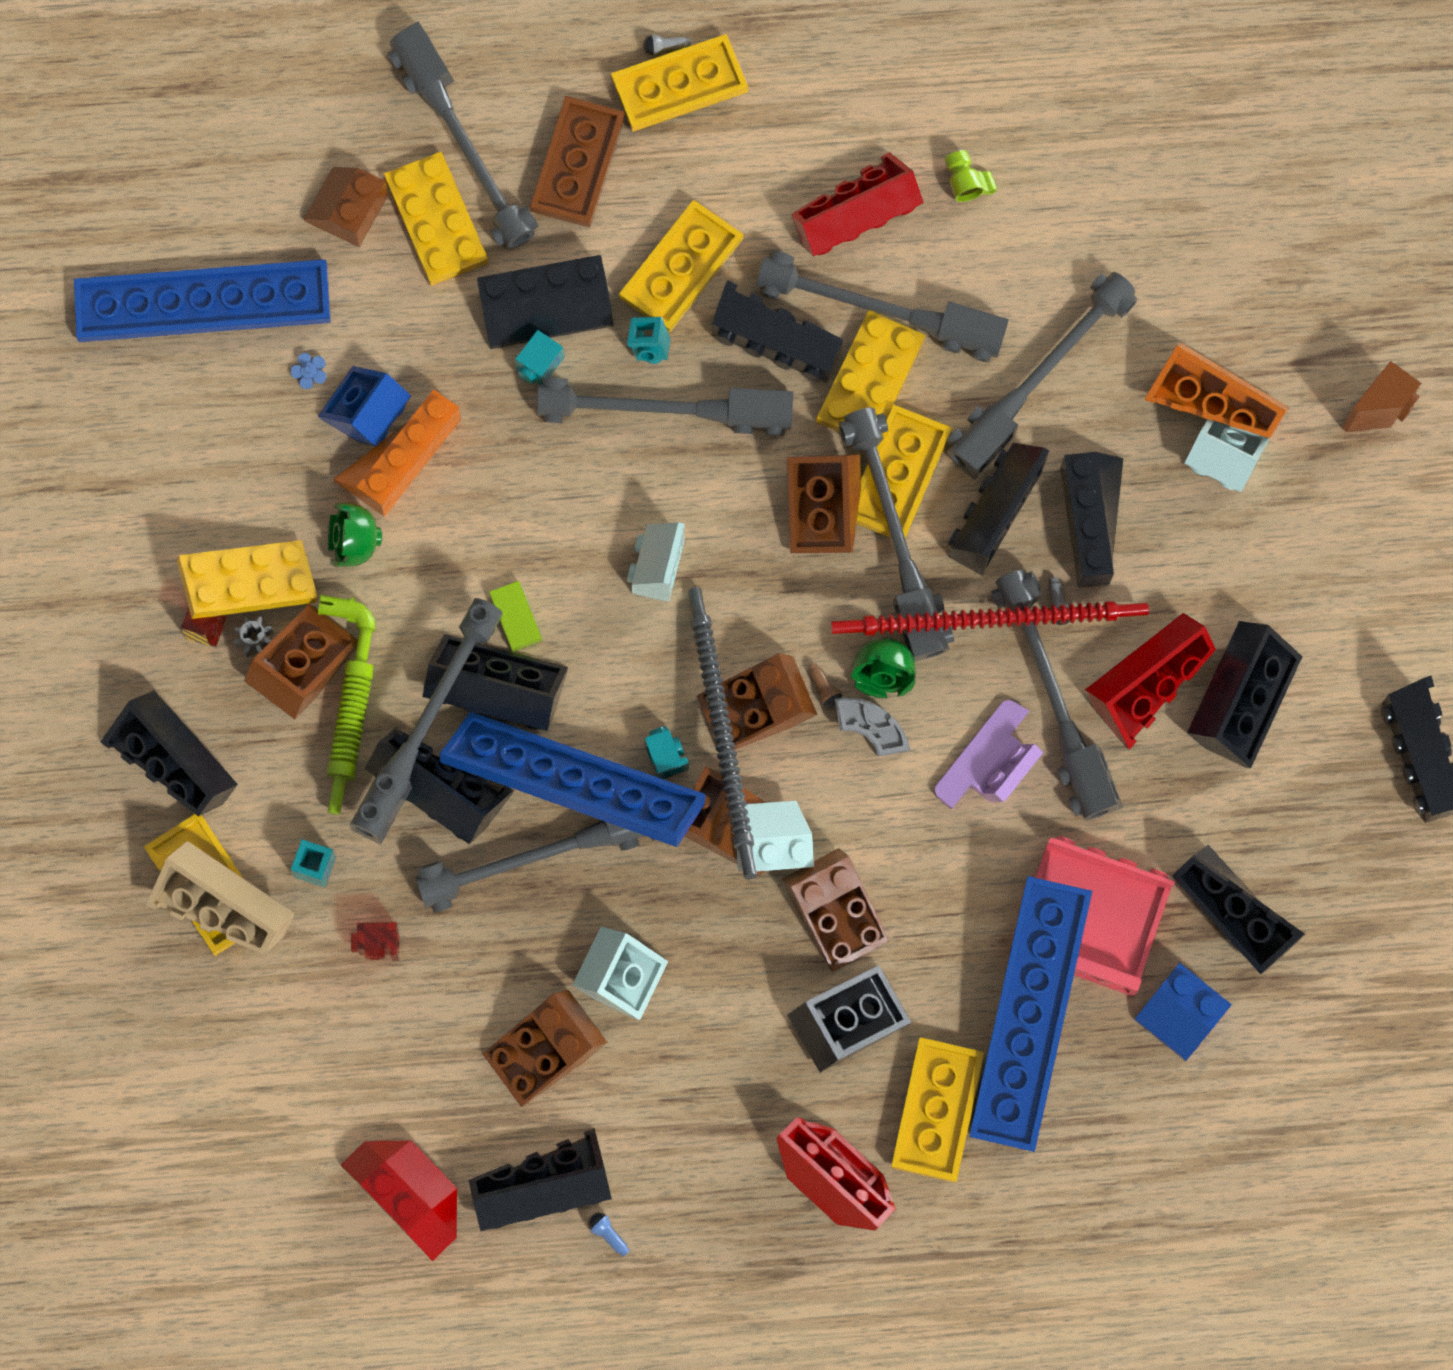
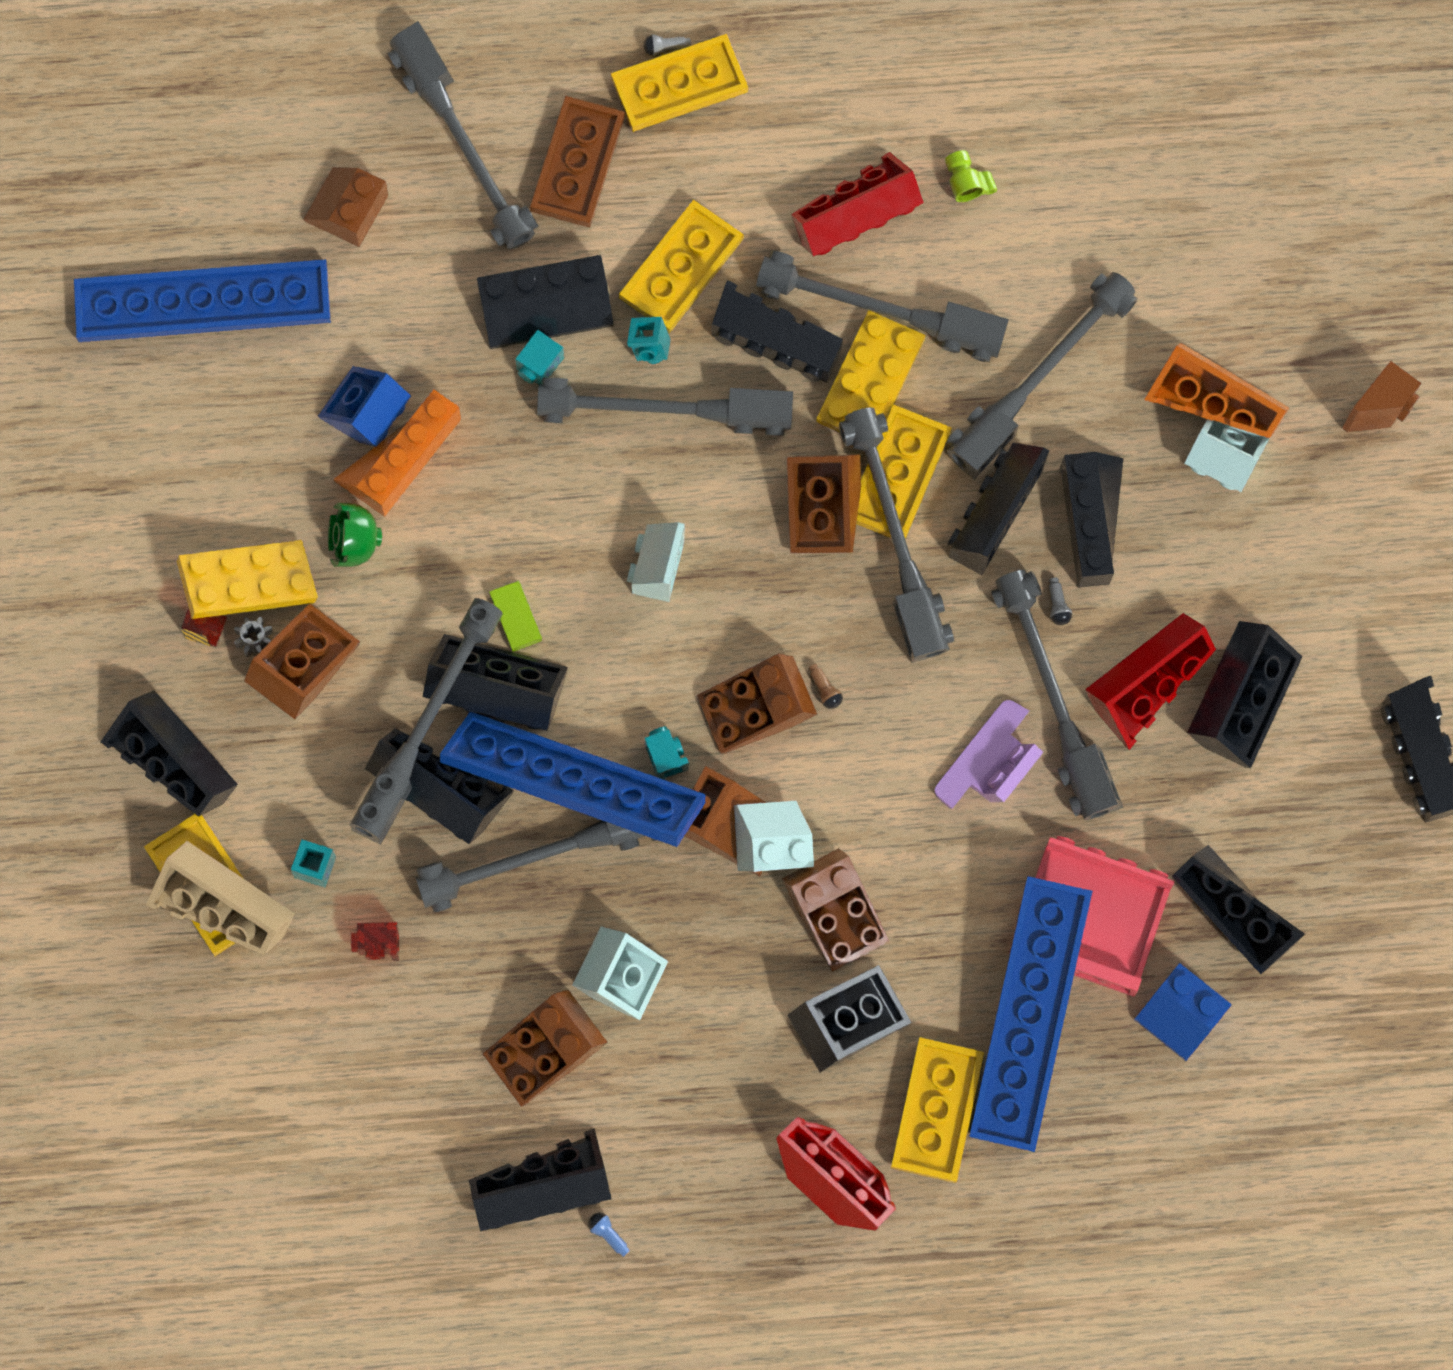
medium blue plant [291,353,327,389] -> none
lime piece [318,594,376,815] -> none
red wedge [341,1140,458,1262] -> none
yellow plate [384,151,489,286] -> none
dark grey hose [689,587,757,880] -> none
red hose [830,601,1149,636] -> none
light grey tile [834,698,910,757] -> none
green cylinder [851,637,916,698] -> none

